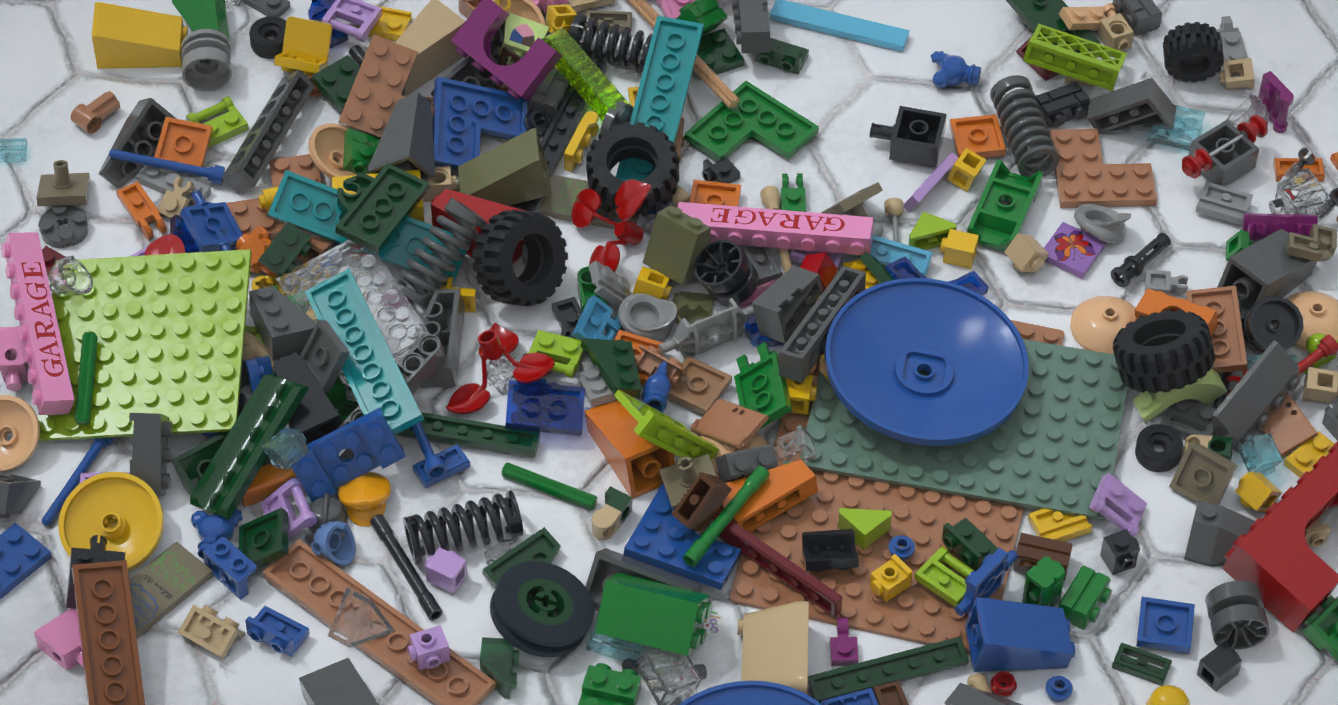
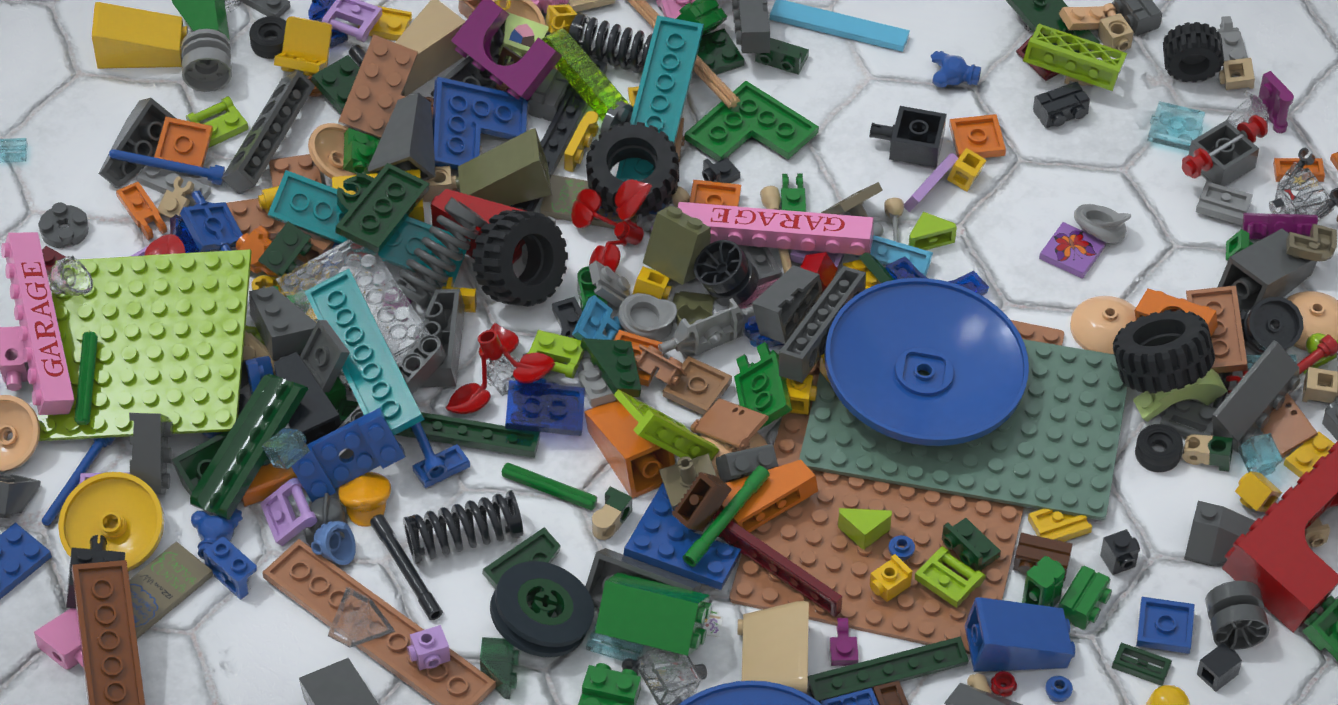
dark tan tile [36,160,90,206] -> none
nougat piece [70,91,120,134] -> none
tan bracket [177,604,245,658] -> none
dark green plate [239,508,288,568] -> none
blue bracket [245,605,310,657] -> none
lavender brick [424,547,468,594] -> none
clear piece [484,538,517,565] -> none
black hat [524,110,551,137] -> none
dark tan tile [585,10,632,34] -> none
blue animal [641,361,671,413] -> none
clear brick [774,425,816,465] -> none
black bracket [802,529,859,572] -> none
yellow brick [940,229,979,269] -> none
blue plate [954,547,1018,616] -> none
green piece [967,159,1044,251] -> none
dark grey piece [990,75,1060,177] -> none
tan brick [1004,233,1050,273] -> none
nougat plate [1050,129,1157,208] -> none
dark grey wedge [1087,78,1176,134] -> none
lavender plate [1089,473,1147,538] -> none
black pin [1111,233,1171,287] -> none
light grey plate [1145,269,1188,295] -> none
dark tan tile [1169,440,1238,505] -> none

